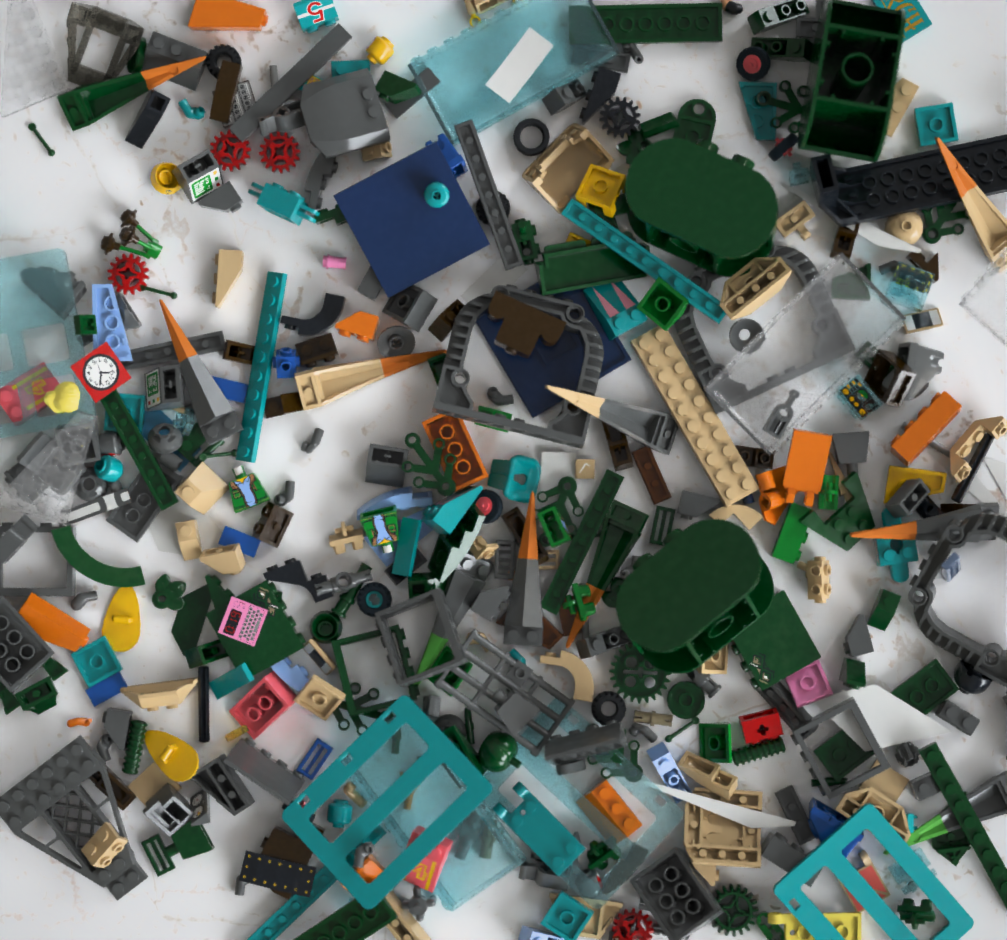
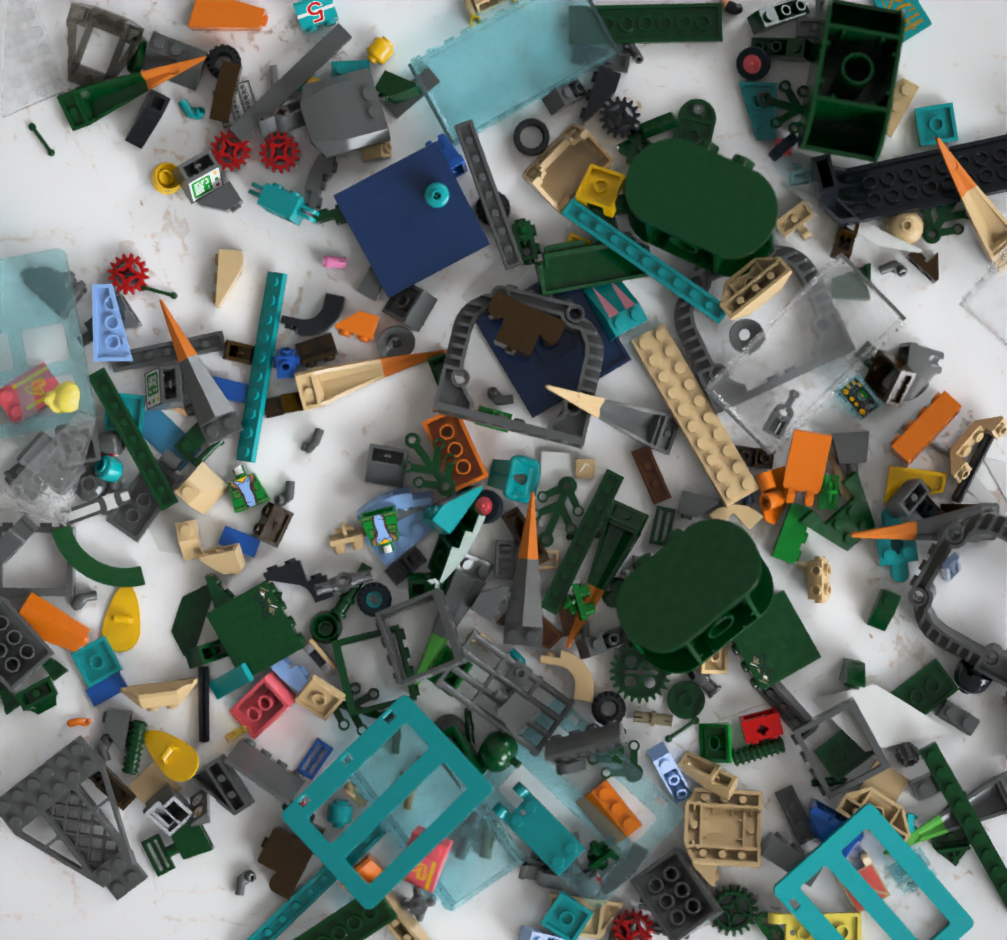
sticker [70,342,132,403] -> none
dark green bracket [73,315,97,336] -> none
tan bracket [81,822,128,868] -> none
dark brown plant [101,209,163,259] -> none
dark grey piece [148,423,183,454] -> none
dark green plate [152,574,186,611] -> none
clear light blue tile [173,408,194,436] -> none
dark green hinge [199,449,237,461] -> none
tile [218,596,268,646] -> none
black sticker [239,850,317,898] -> none
dark grey arm [353,842,375,868] -> none
teal tile [392,517,422,577] -> none
dark grey piece [422,695,441,718] -> none
dark brown slope [428,299,465,342] -> none
tan bracket [470,536,499,560] -> none
white sticker [485,27,554,103] -> none
green torso [537,506,572,548] -> none
dark brown slope [601,421,634,472] -> none
dark grey arm [628,723,658,743] -> none
green slope [636,277,689,331] -> none
white sticker [645,781,796,828] -> none
bright pink tile [785,659,833,709] -> none
dark grey slope [843,614,874,657] -> none
clear light blue slope [883,261,935,312] -> none
dark green hips [897,898,936,930] -> none
slope [900,308,944,335] -> none

